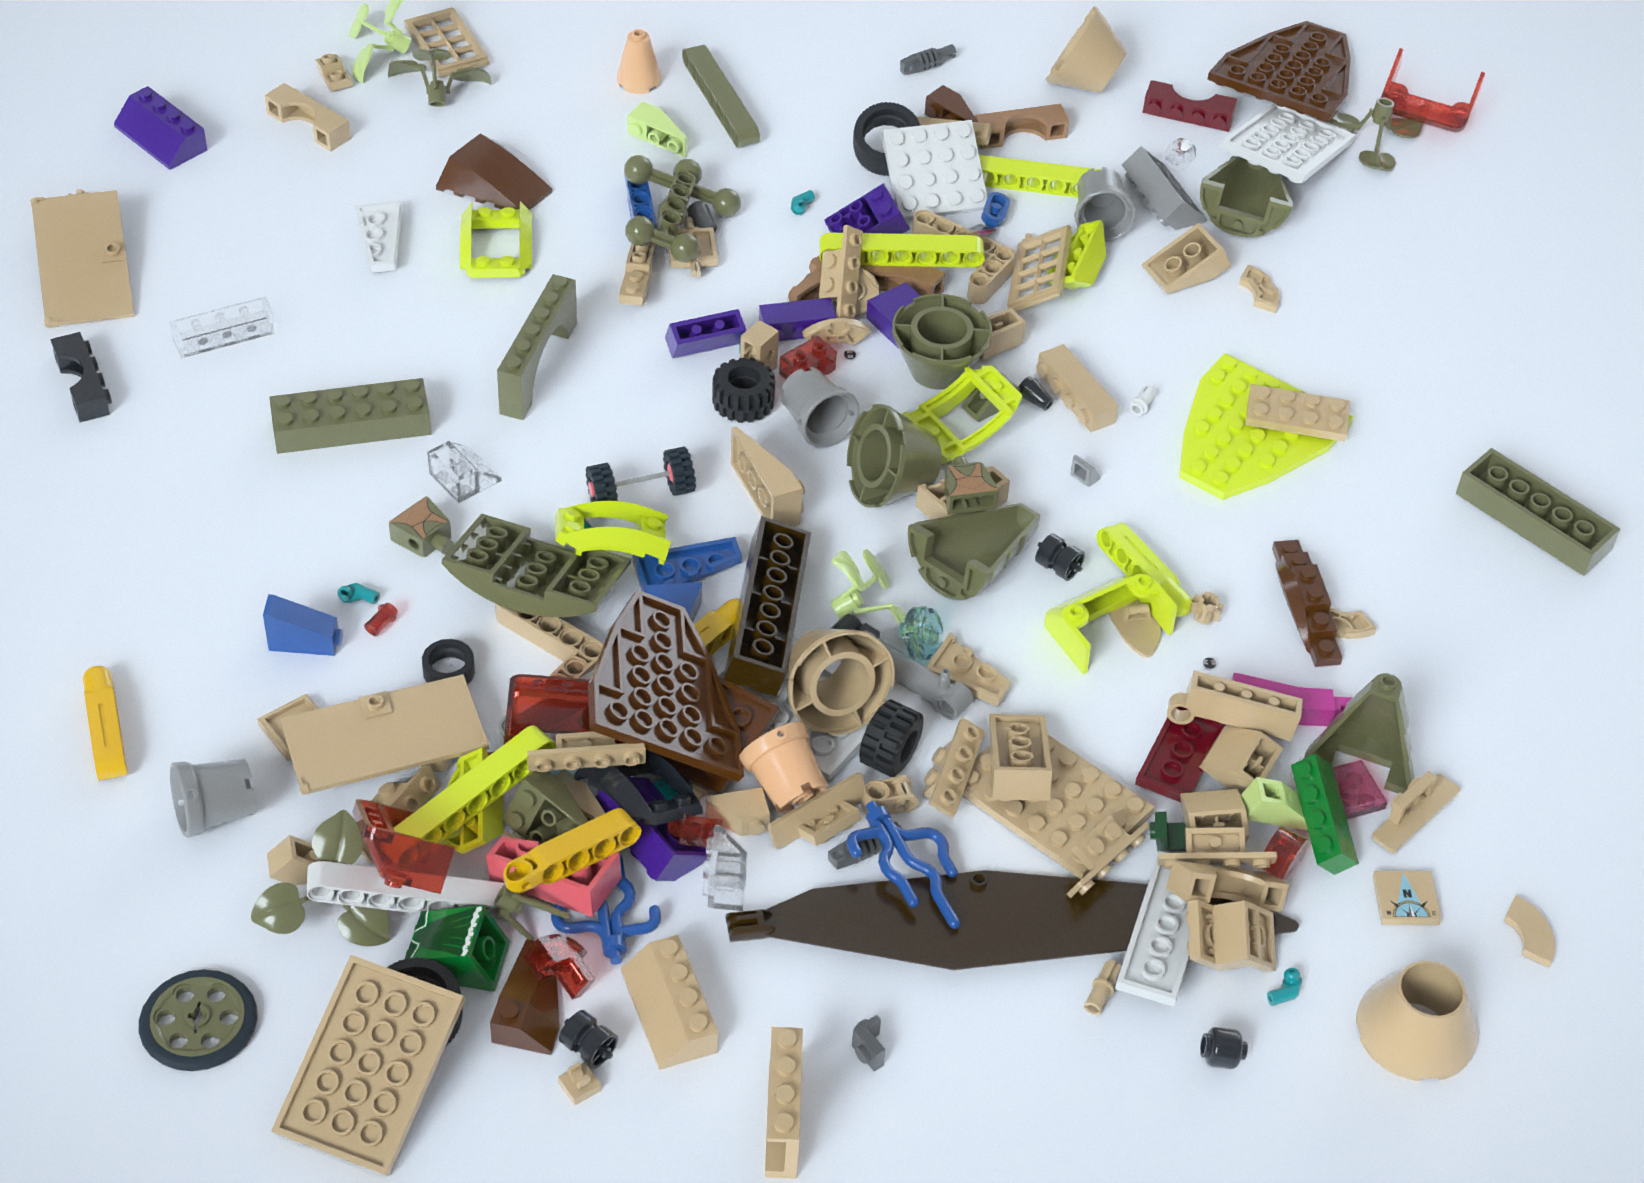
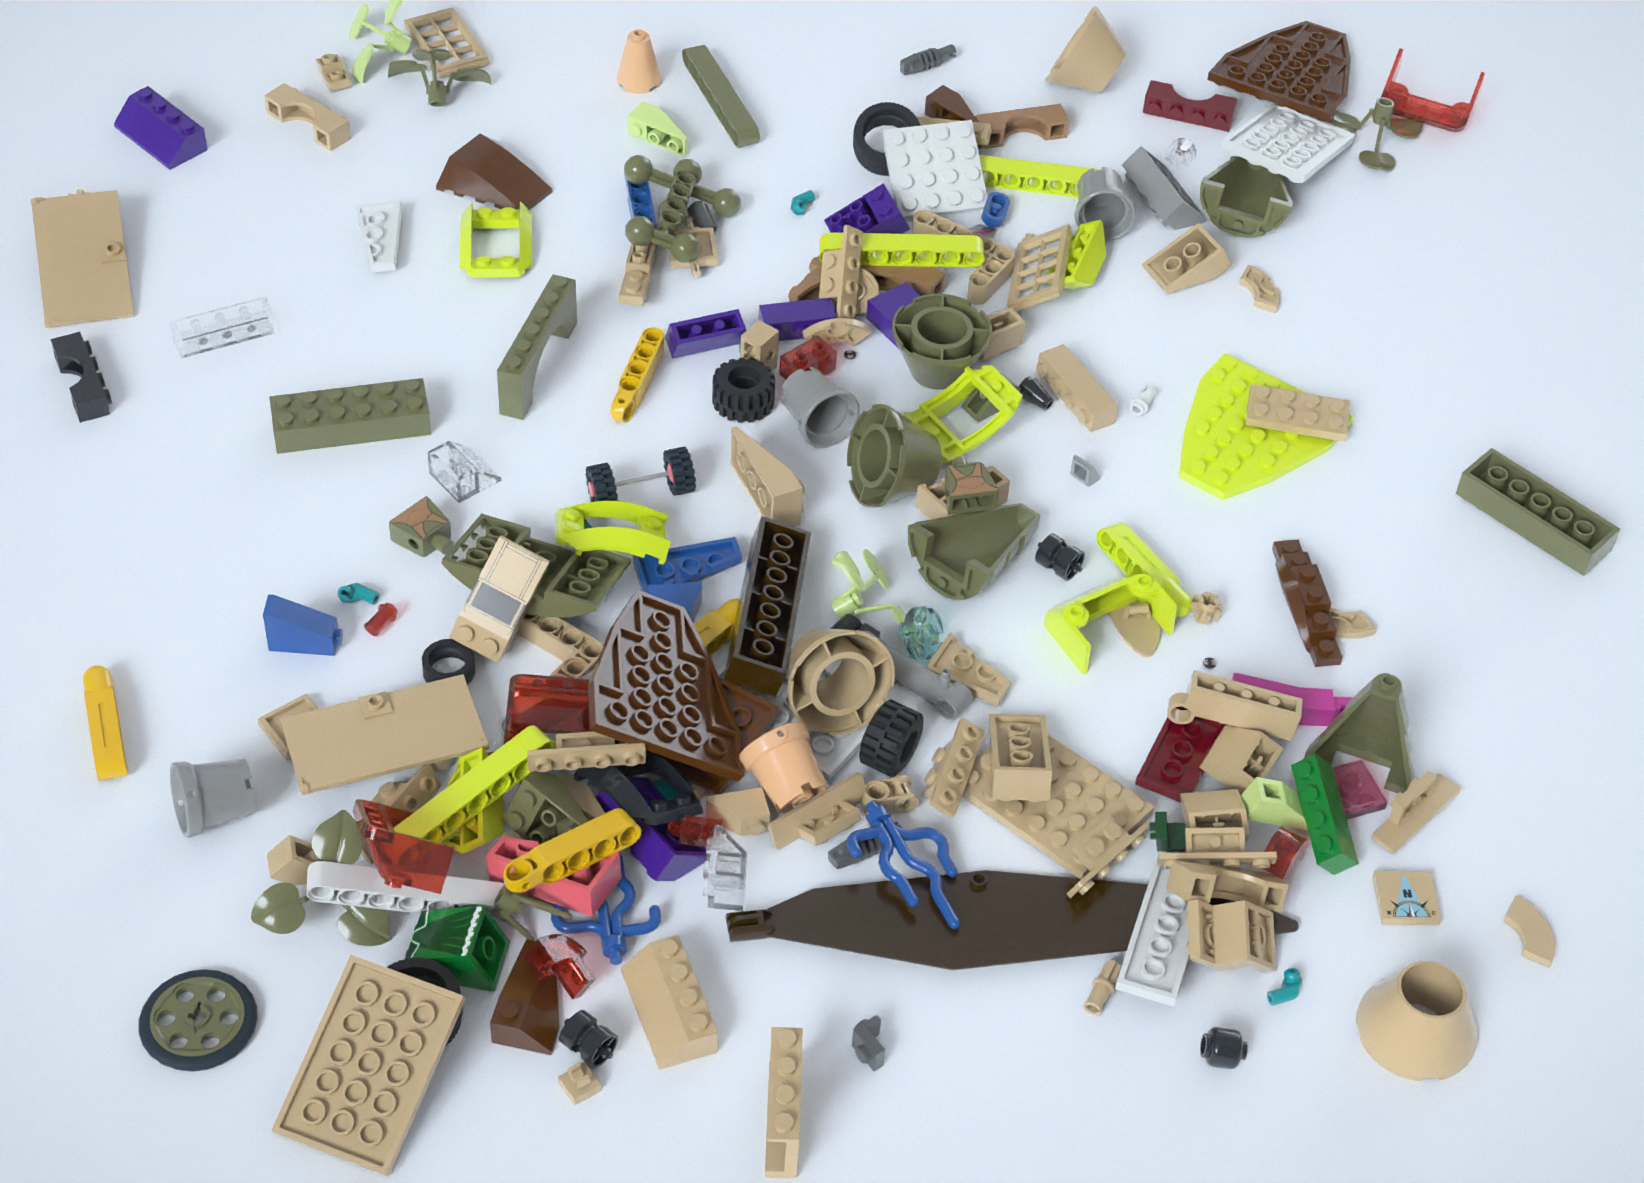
none -> tan slope [449,536,550,663]
none -> yellow piece [610,327,664,423]

